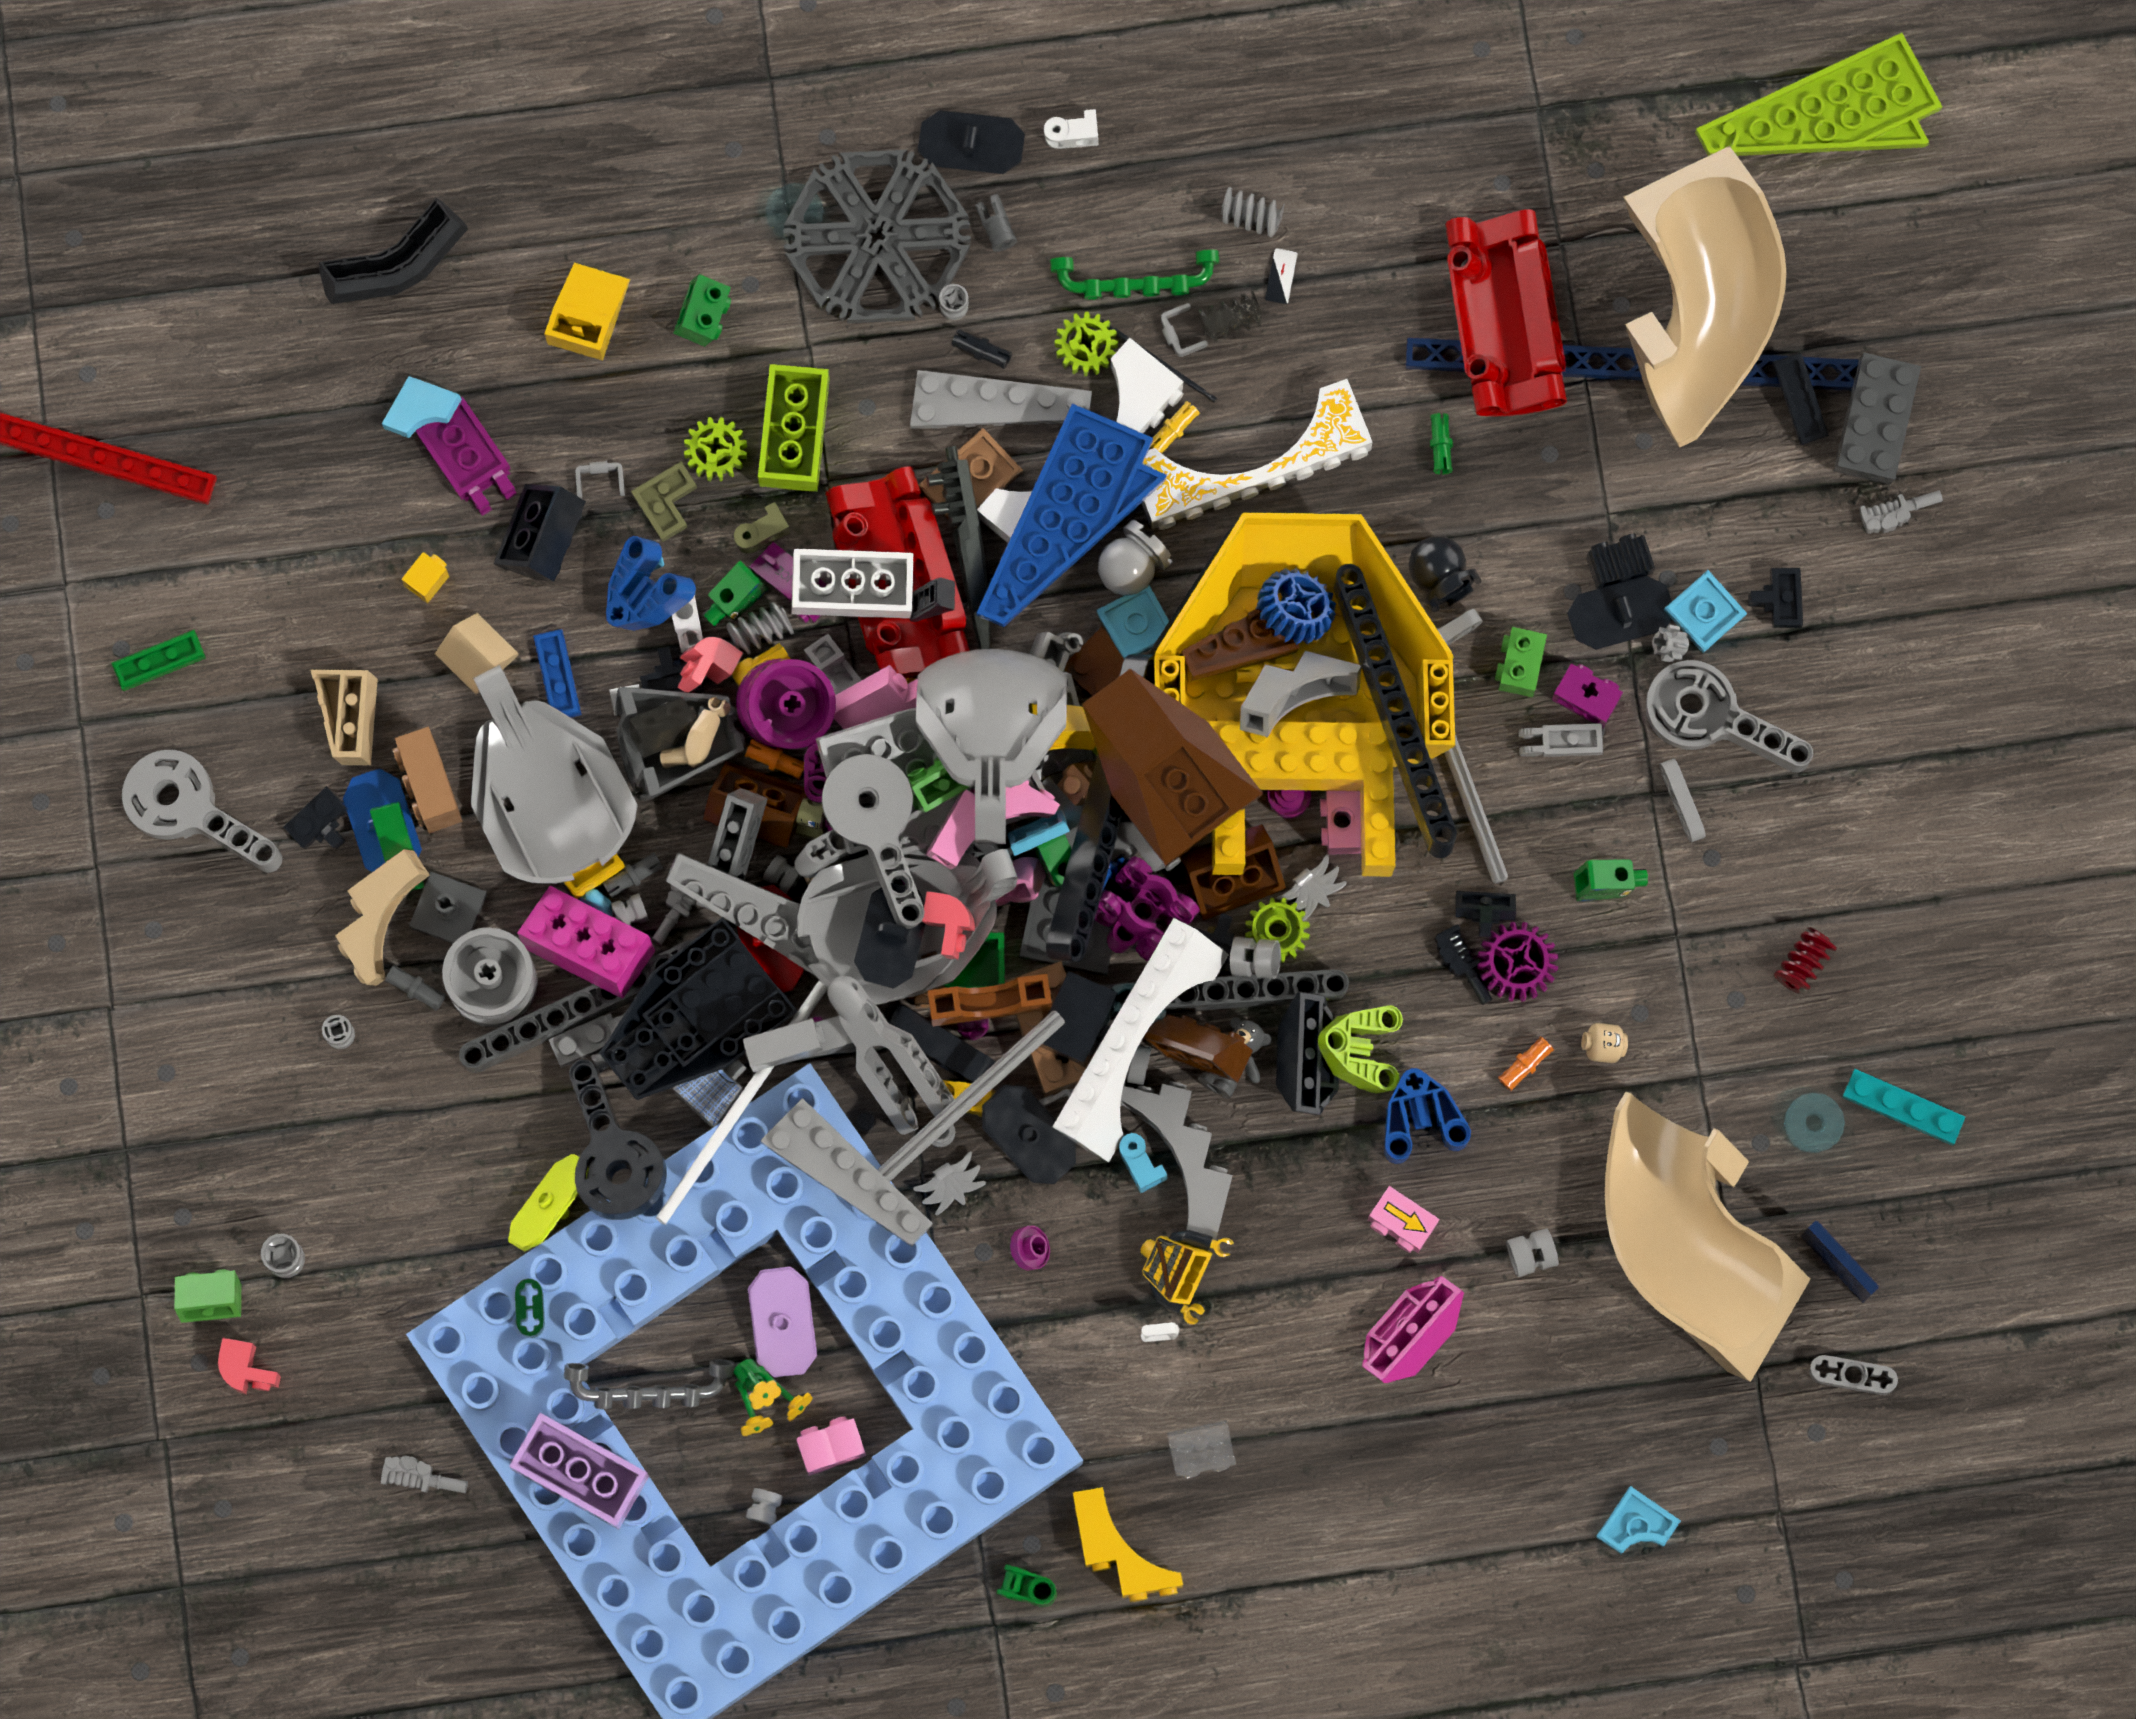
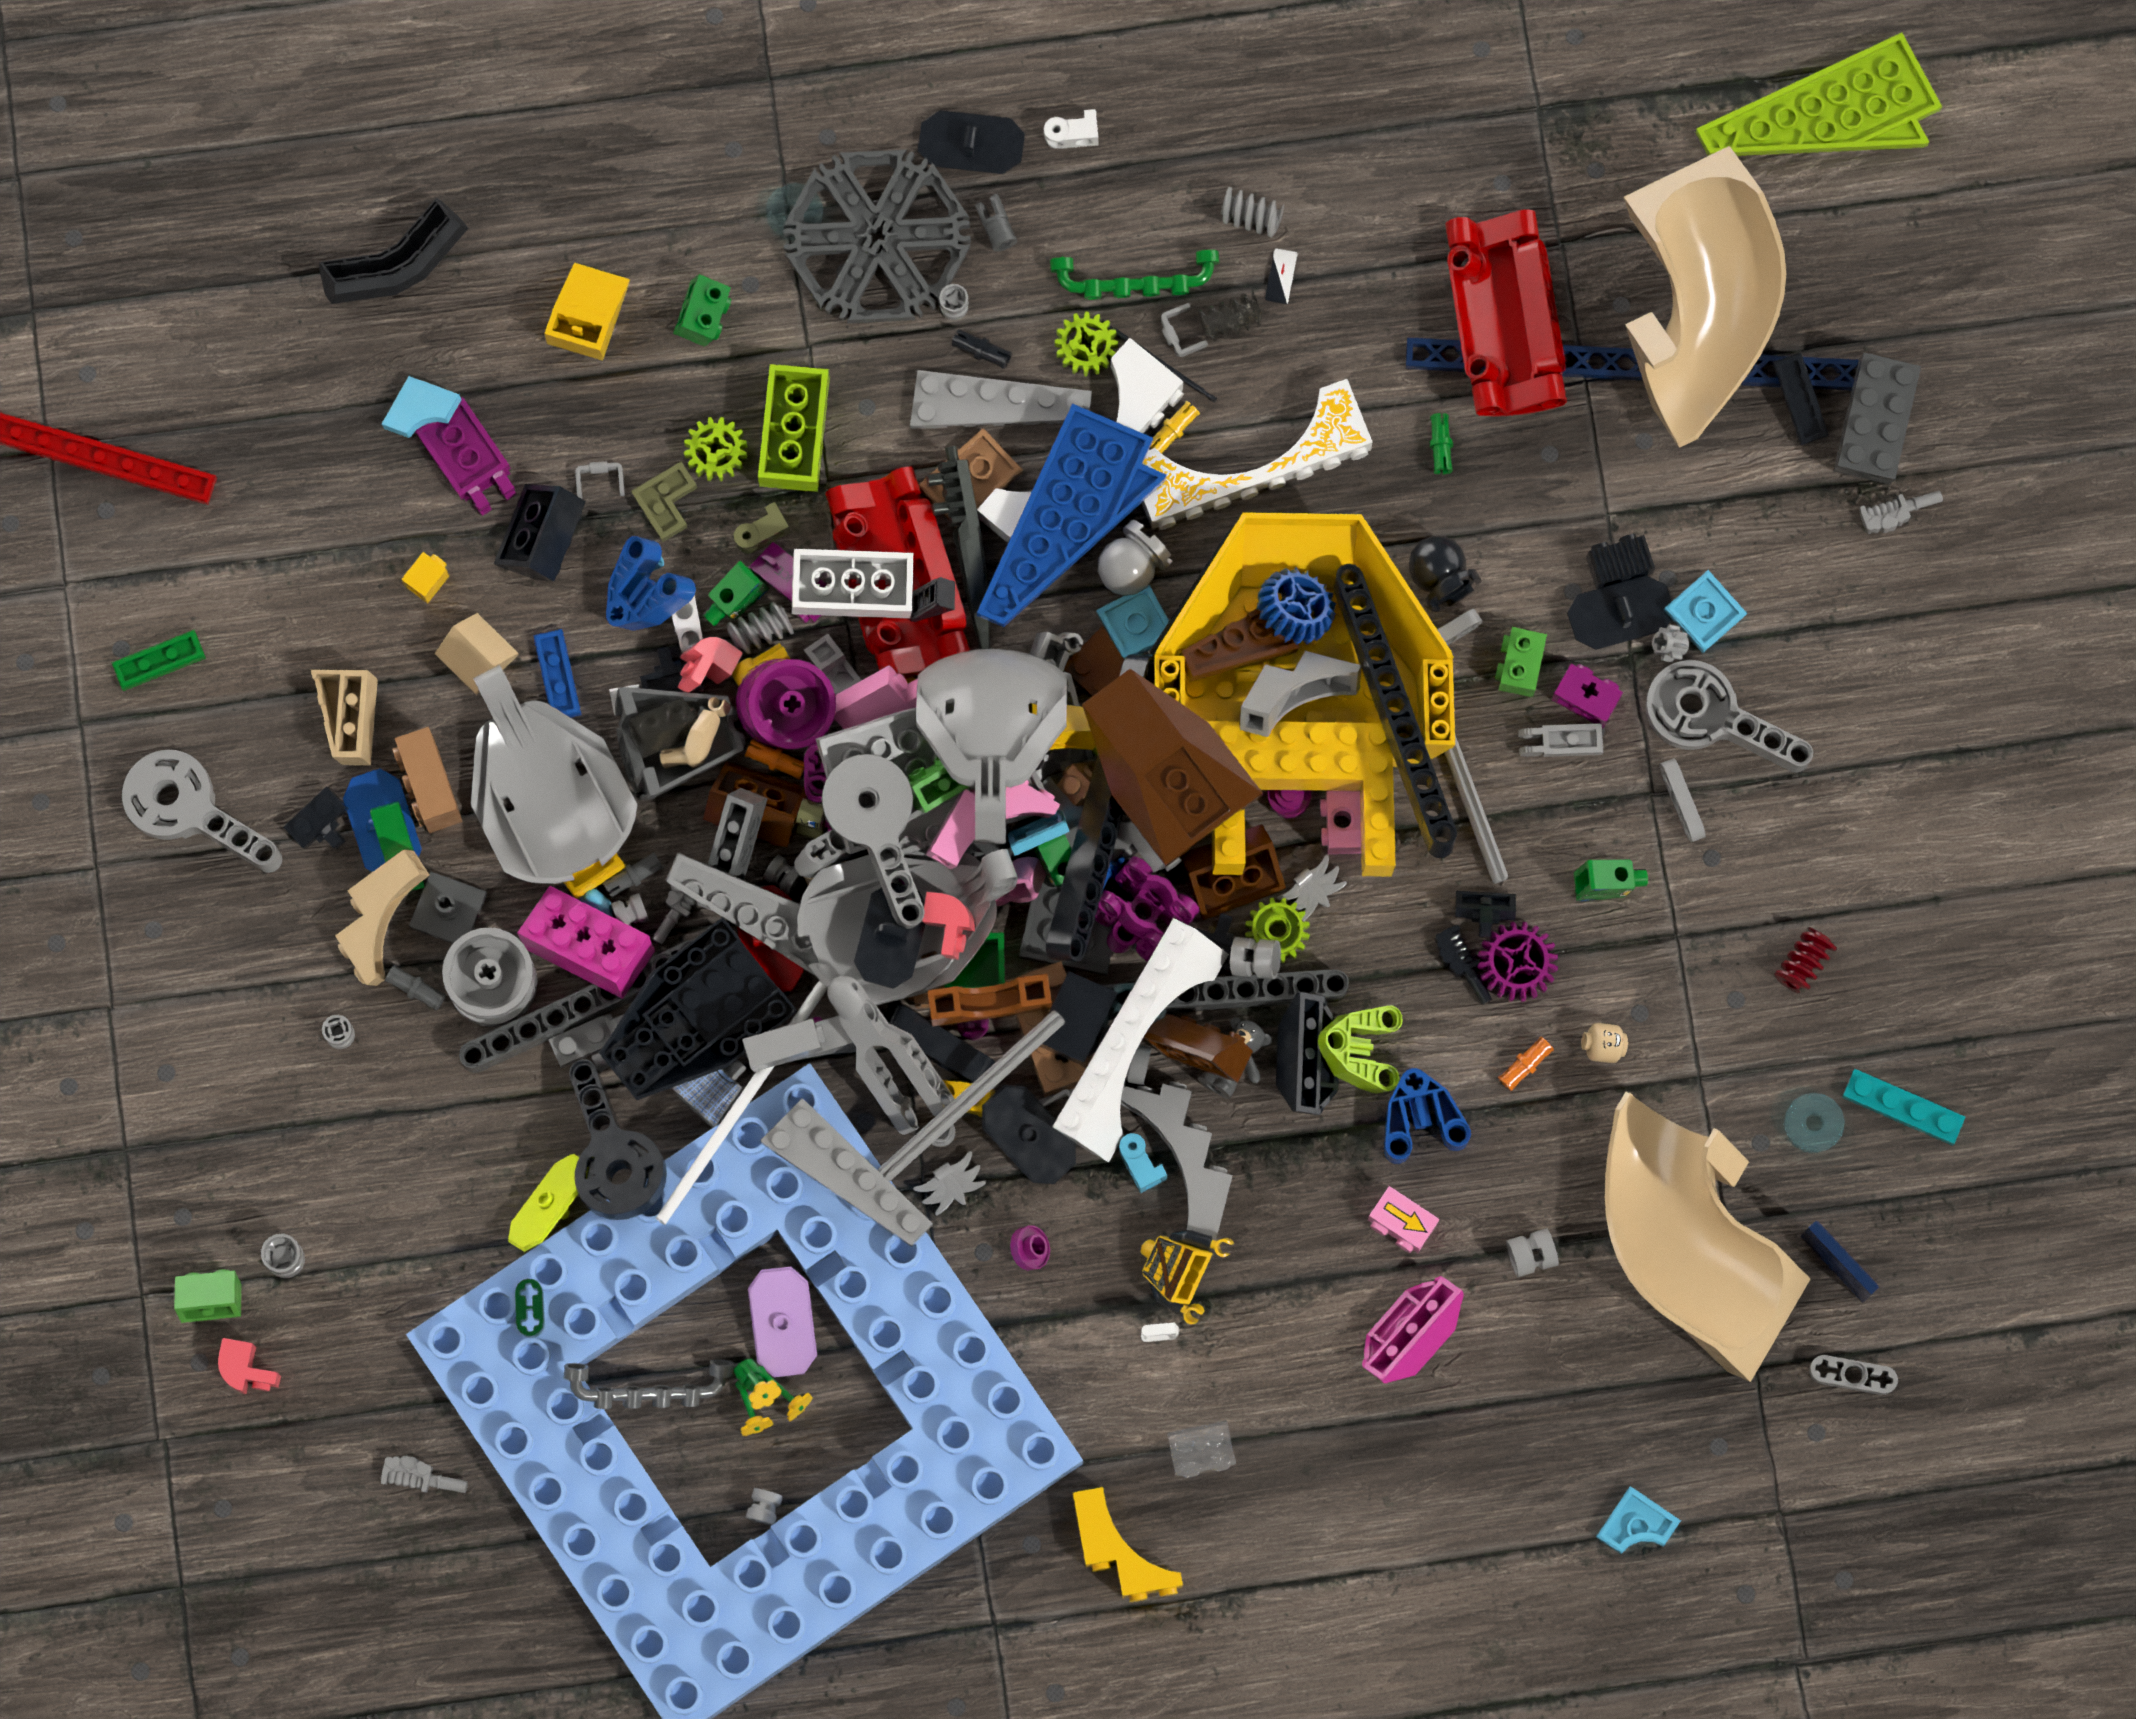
lavender brick [509,1413,649,1530] -> none
bright pink brick [796,1416,866,1476] -> none
green piece [996,1564,1057,1607] -> none
black hinge [1748,568,1803,628] -> none

